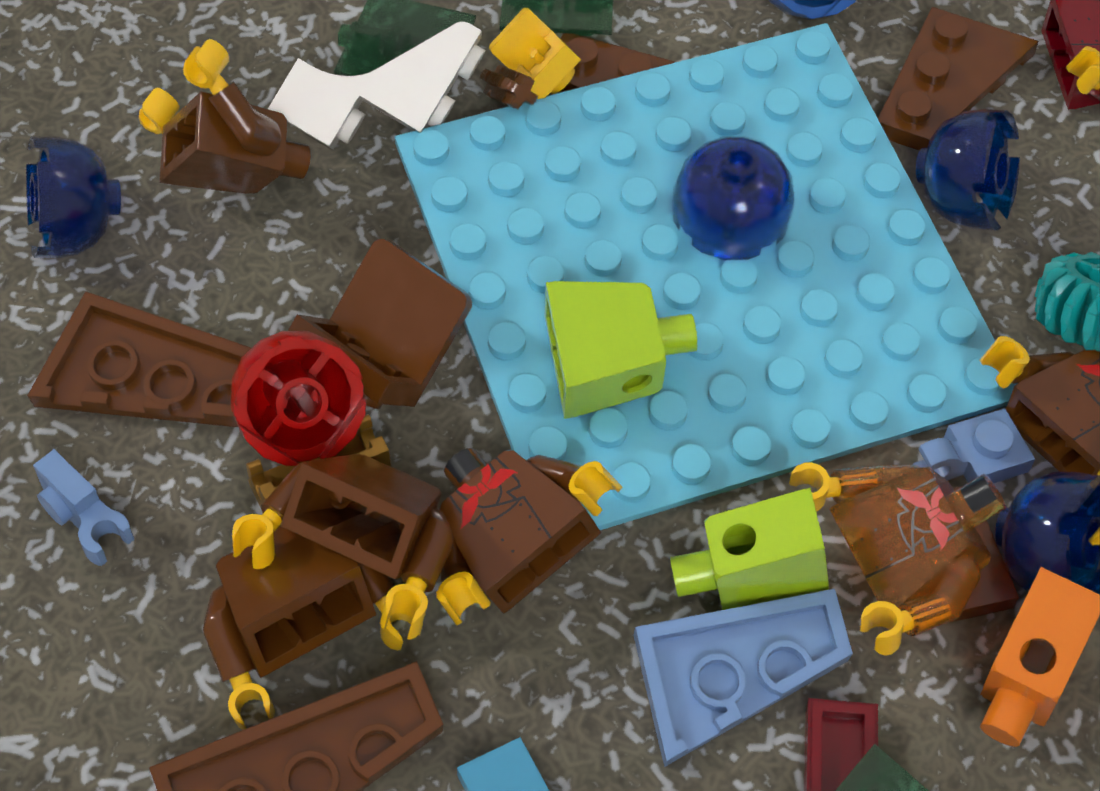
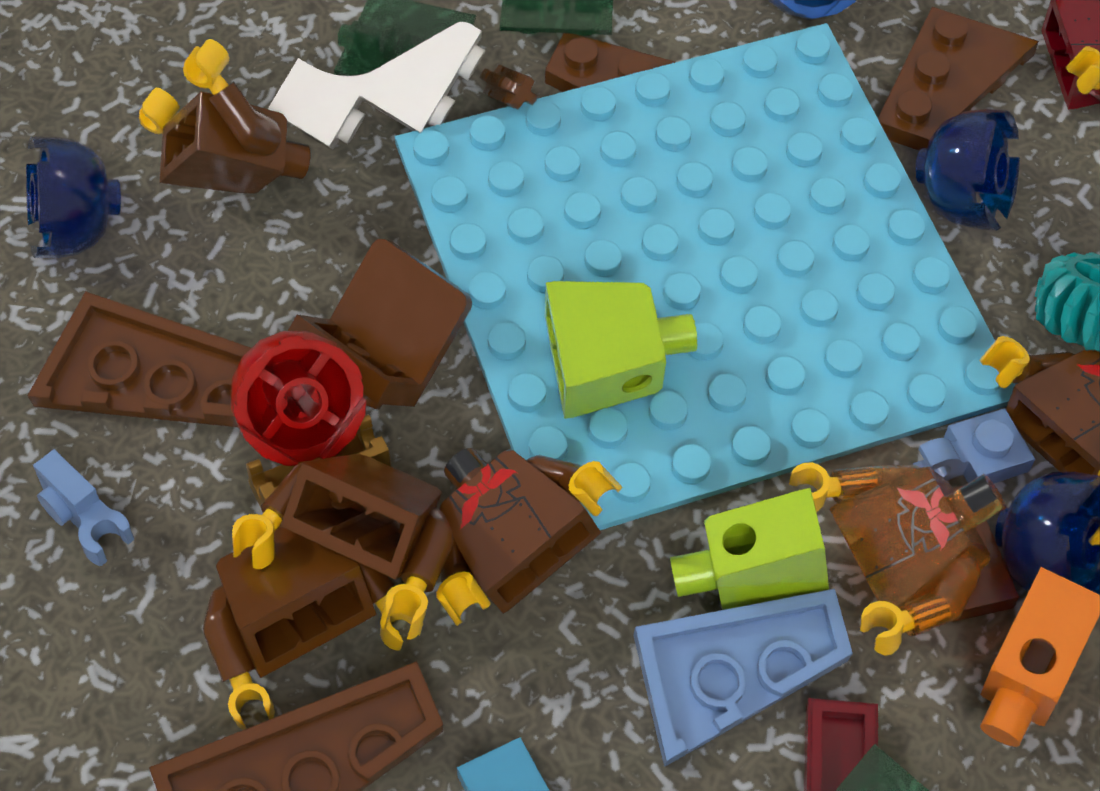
yellow bracket [489,8,581,99] -> none
clear blue cylinder [672,136,795,260] -> none

